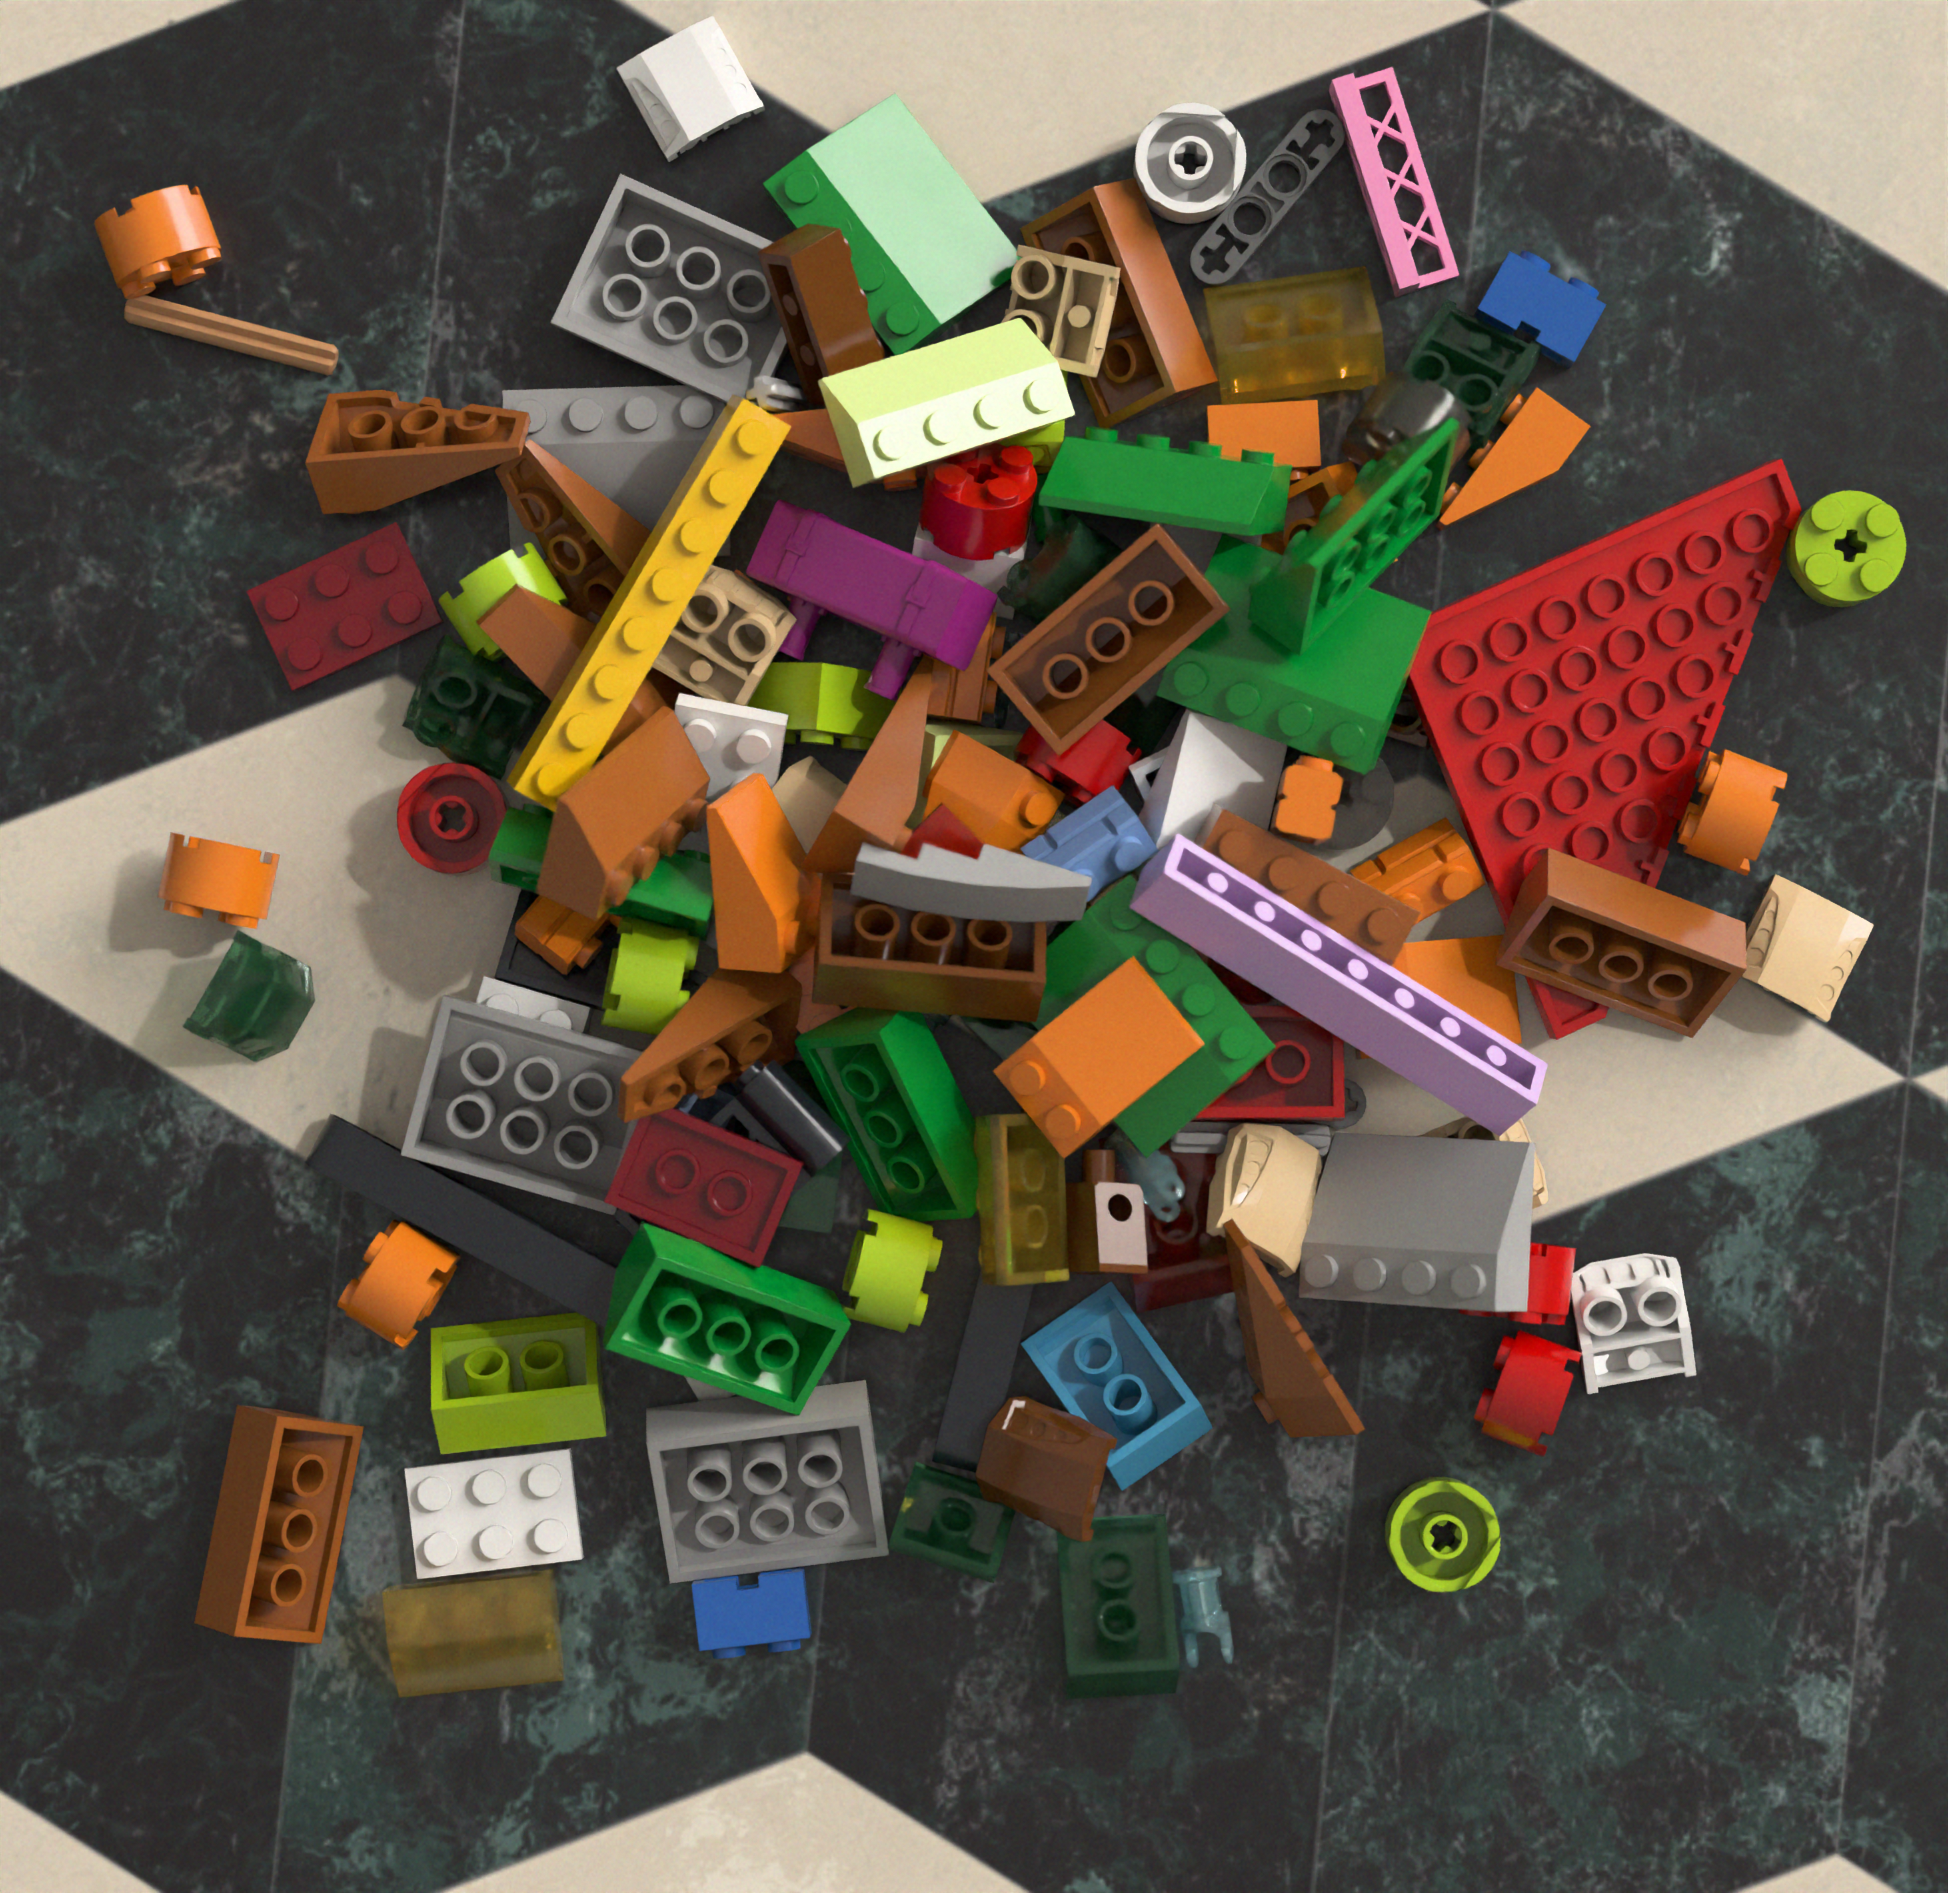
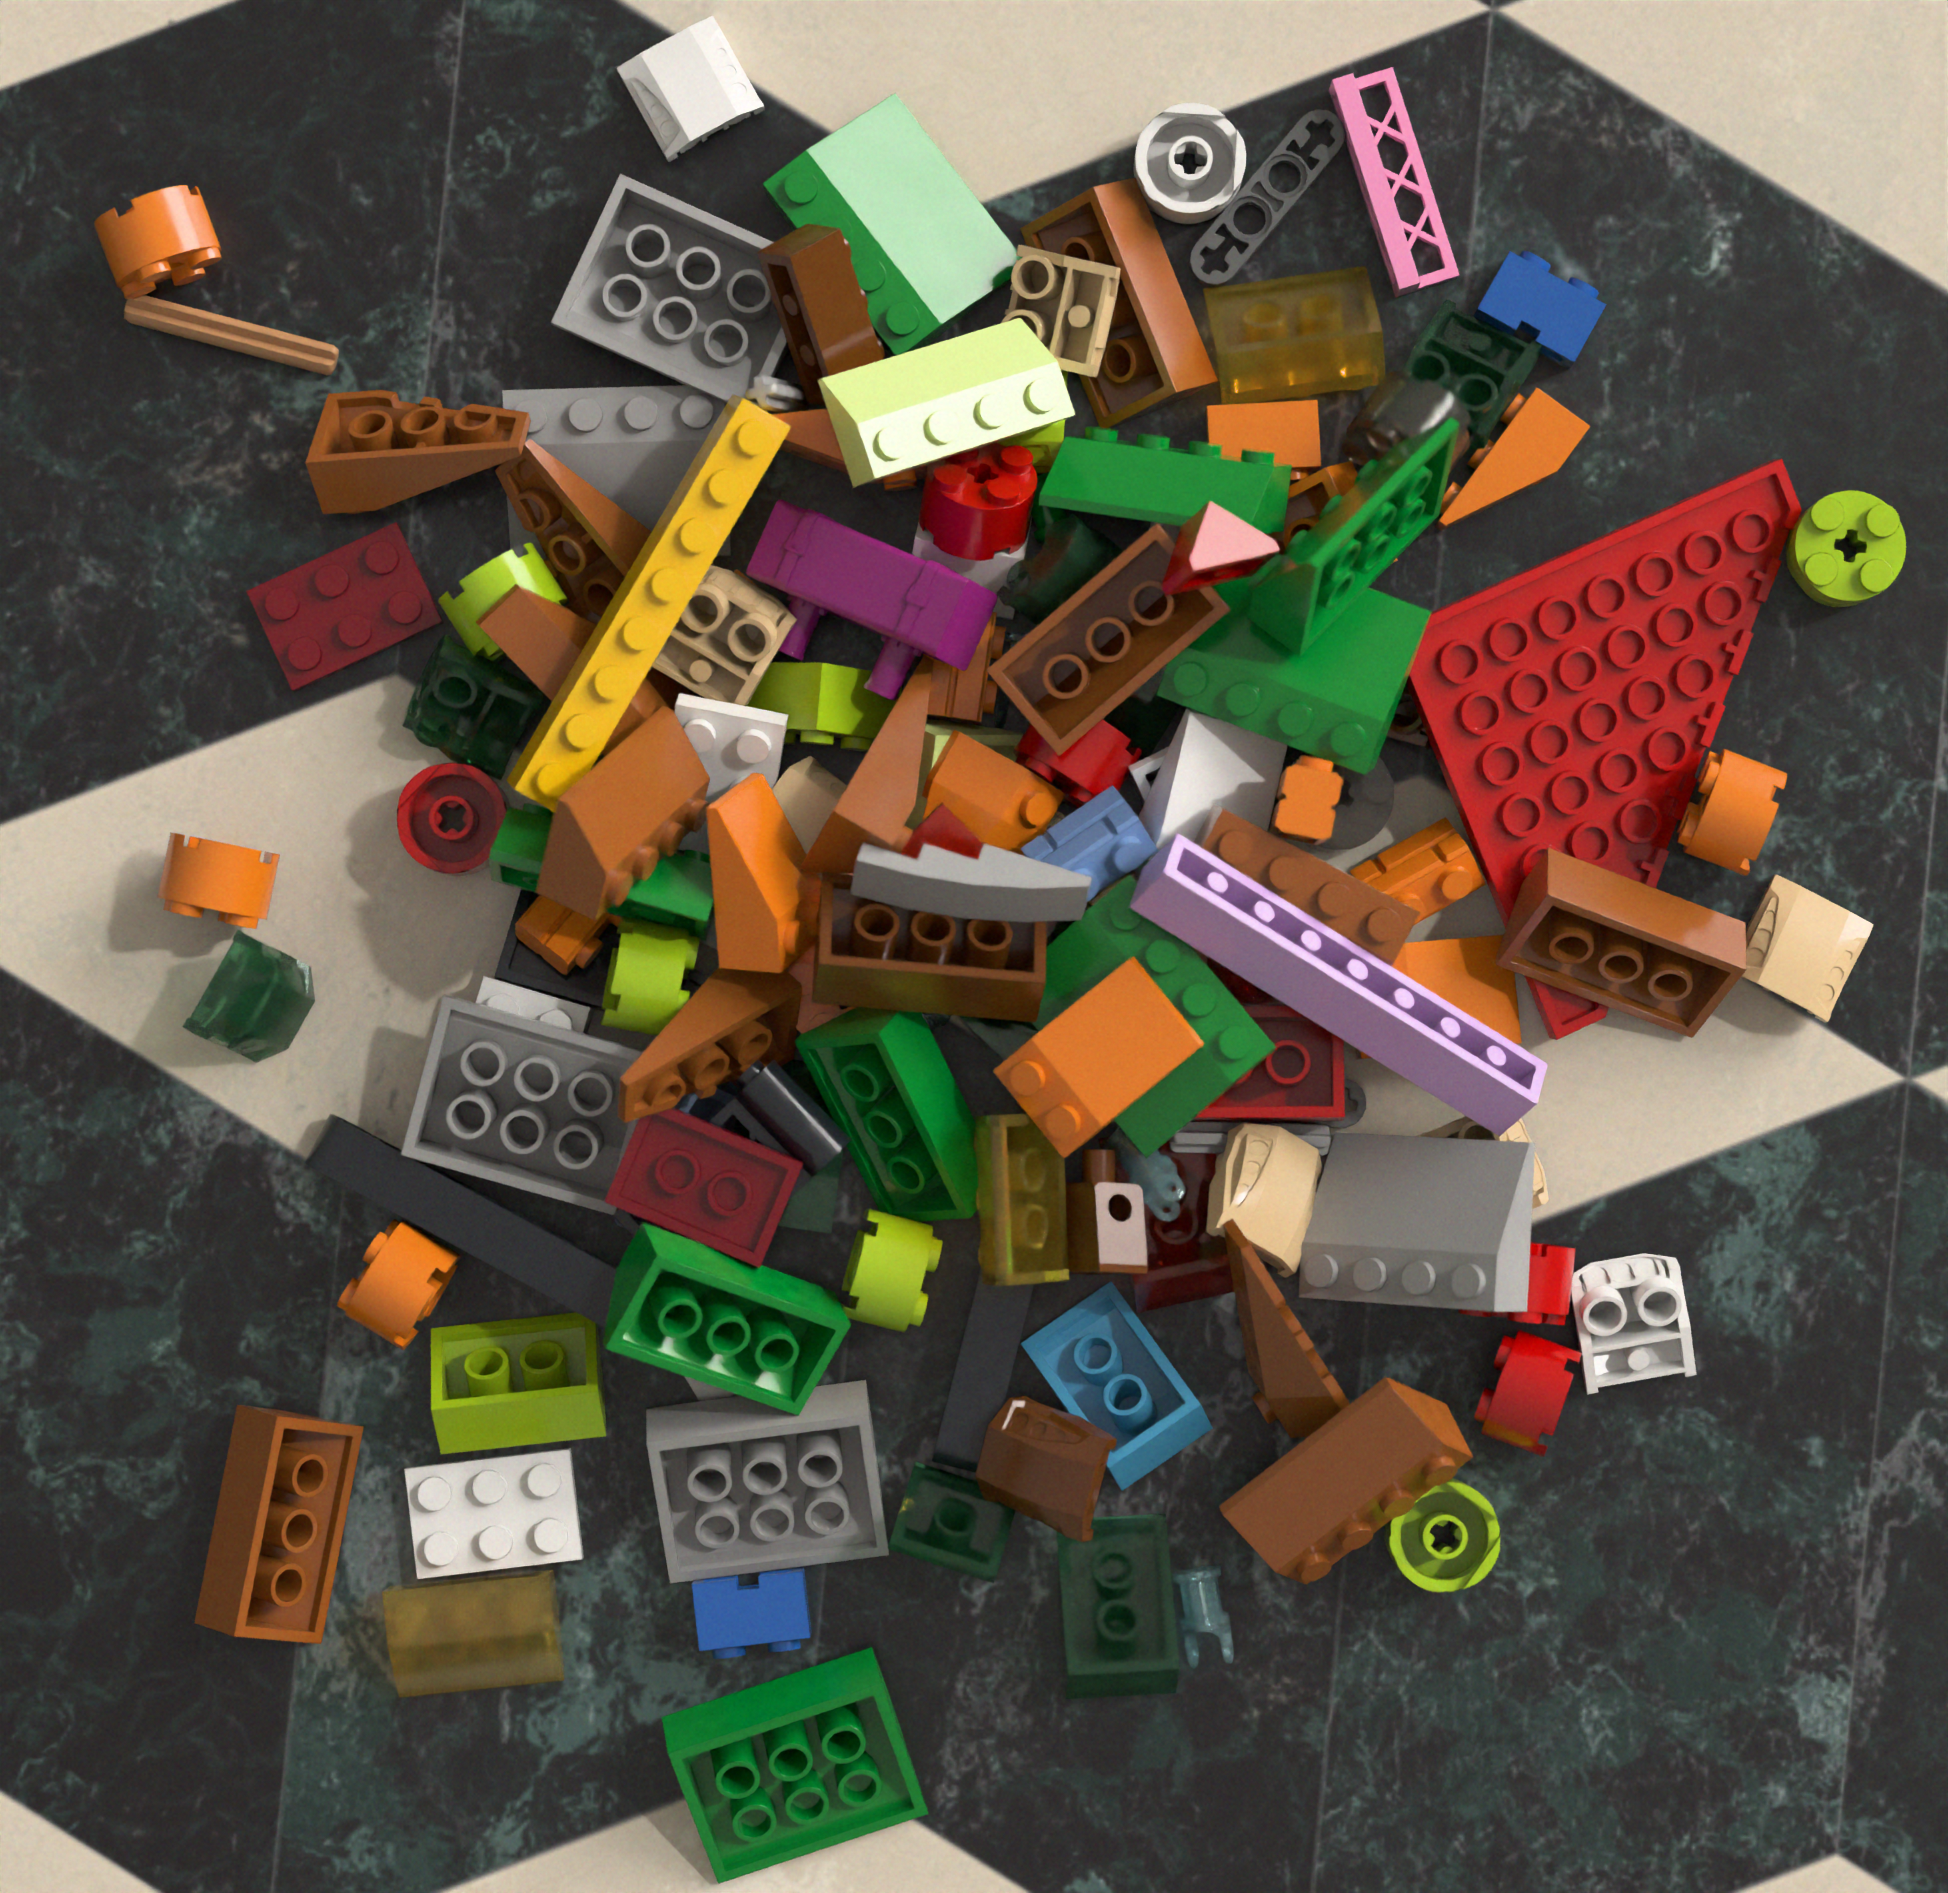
none -> green slope [662,1647,928,1884]
none -> slope [1161,501,1281,596]
none -> dark orange slope [1219,1377,1473,1585]

